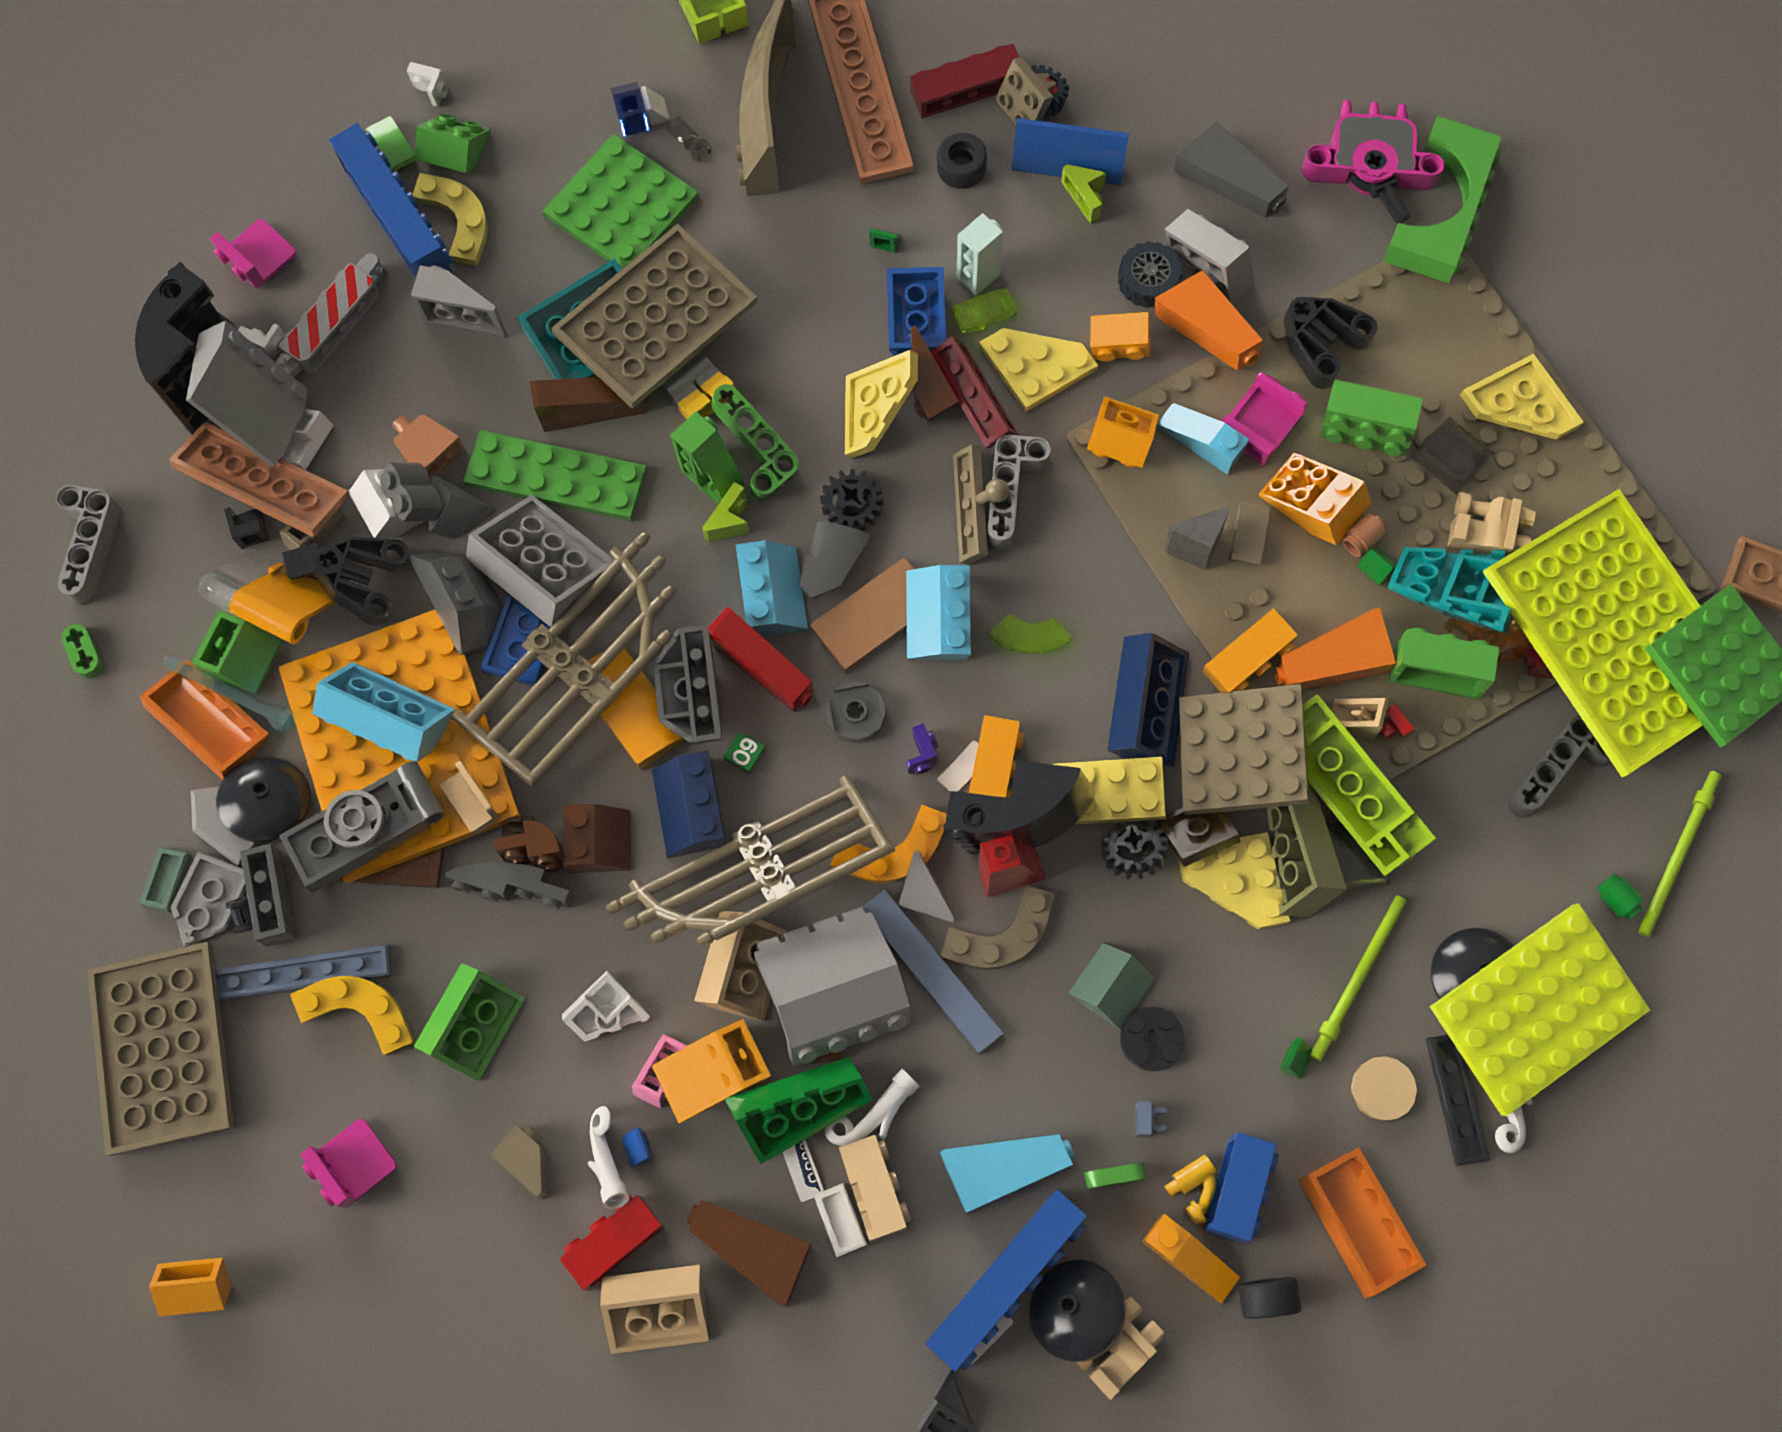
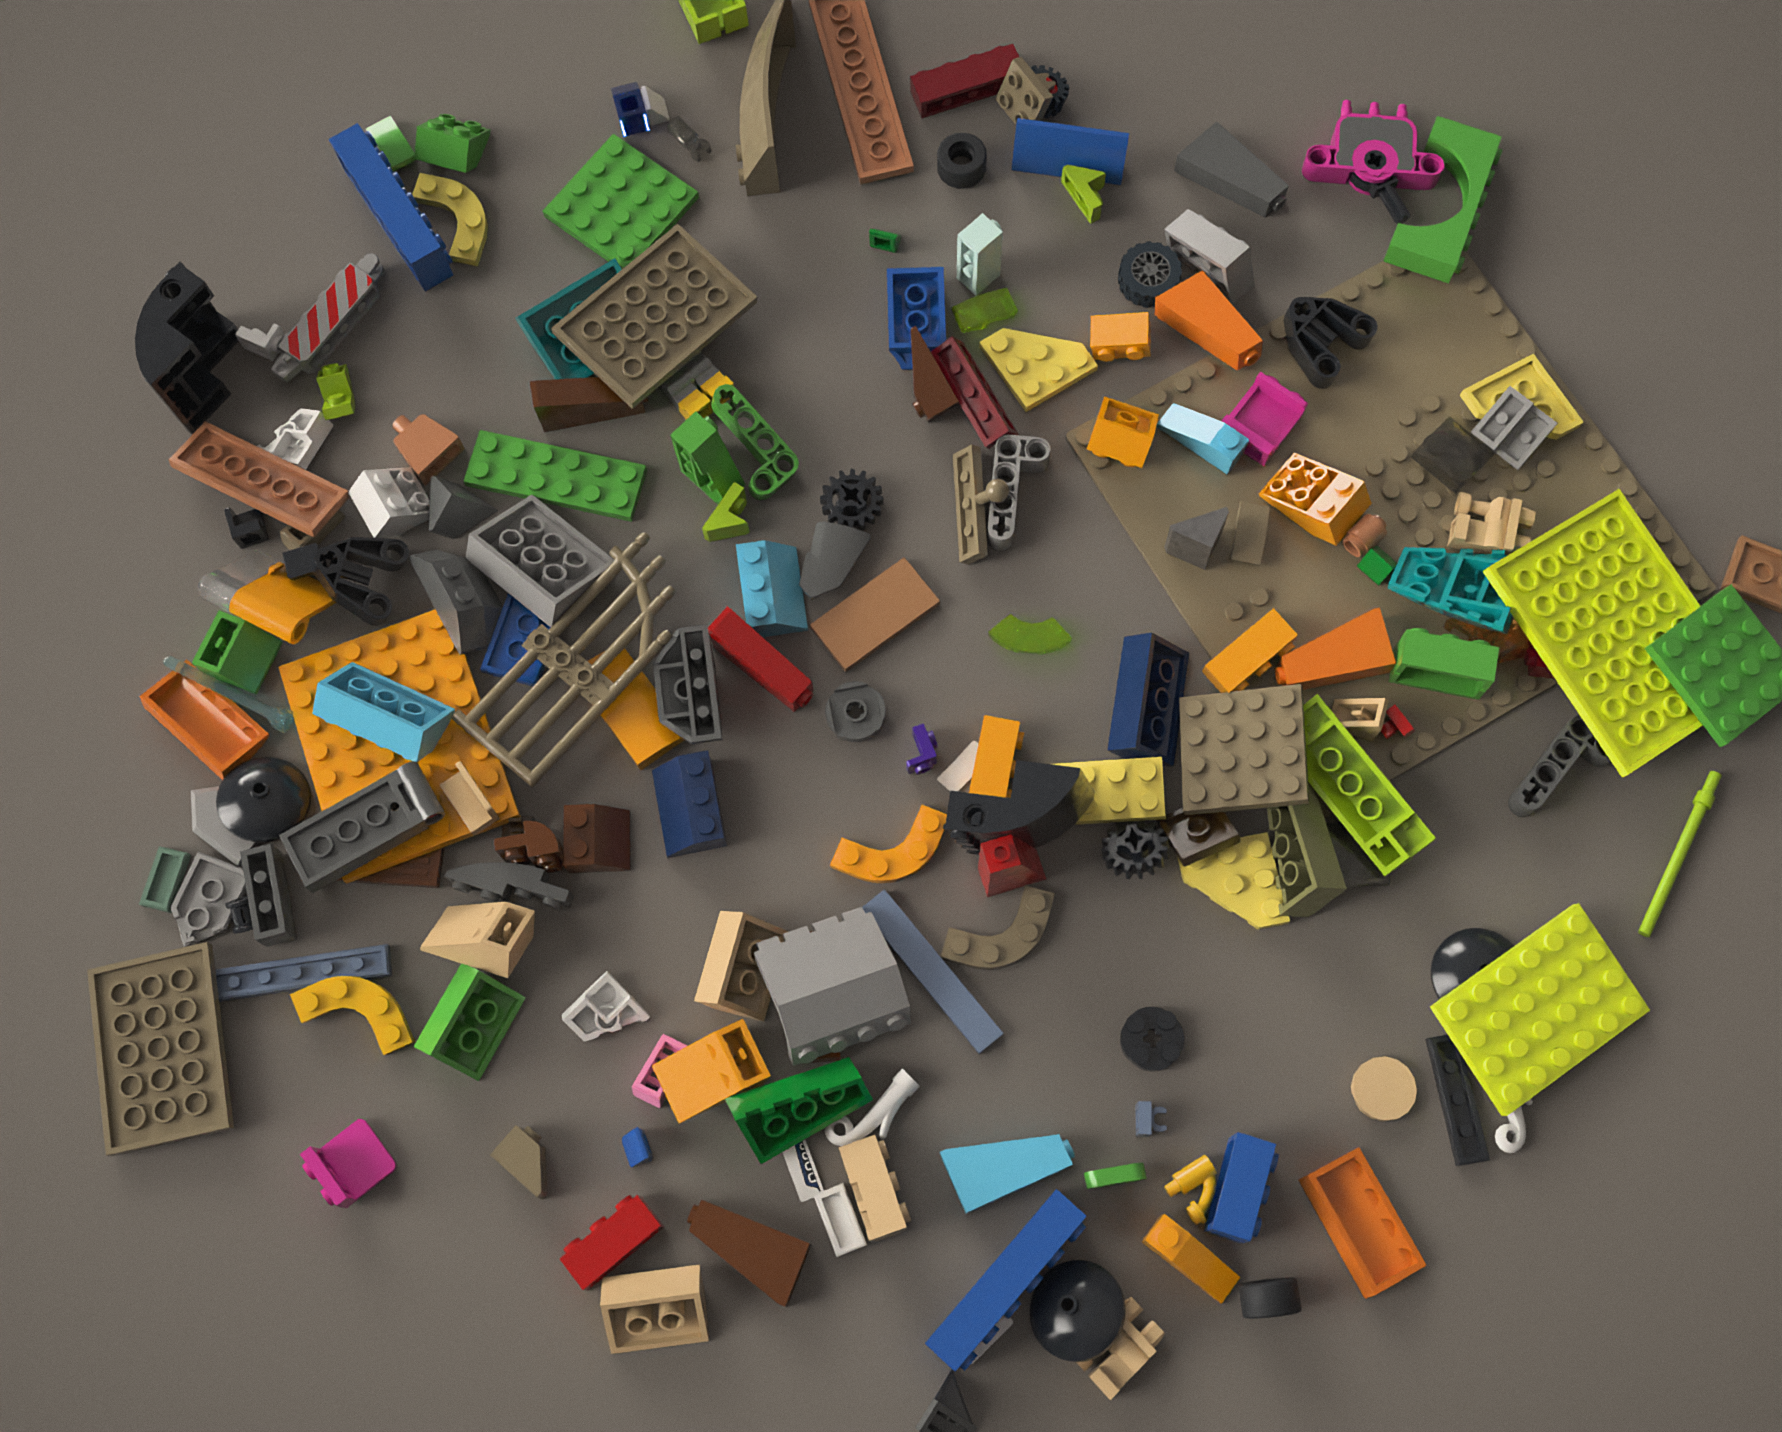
light grey beam [56,485,121,605] -> none
bright green beam [62,624,104,679] -> none
light orange brick [149,1257,232,1316] -> none
light grey slope [186,320,308,467] -> none
dark pink bracket [209,219,296,290] -> none
light grey wheel [324,790,384,848] -> none
dark grey brick [380,462,443,522] -> none
white bracket [407,62,448,107] -> none
light grey slope [411,265,507,338] -> none
white plant [588,1106,629,1210] -> none
dark tan piece [606,775,895,947] -> none
green tile [723,732,765,774] -> none
light yellow plate [845,350,918,458] -> none
light grey tile [898,850,955,922] -> none
medium azure slope [906,565,971,660] -> none
sand green slope [1068,943,1155,1030] -> none
green slope [1279,1037,1312,1079] -> none
lime bar [1309,895,1407,1062] -> none
bright green piece [1320,379,1423,456] -> none
green brick [1596,872,1644,920] -> none
none -> lime slope [316,363,356,420]
none -> tan slope [420,902,535,978]
none -> light grey slope [1471,386,1558,471]

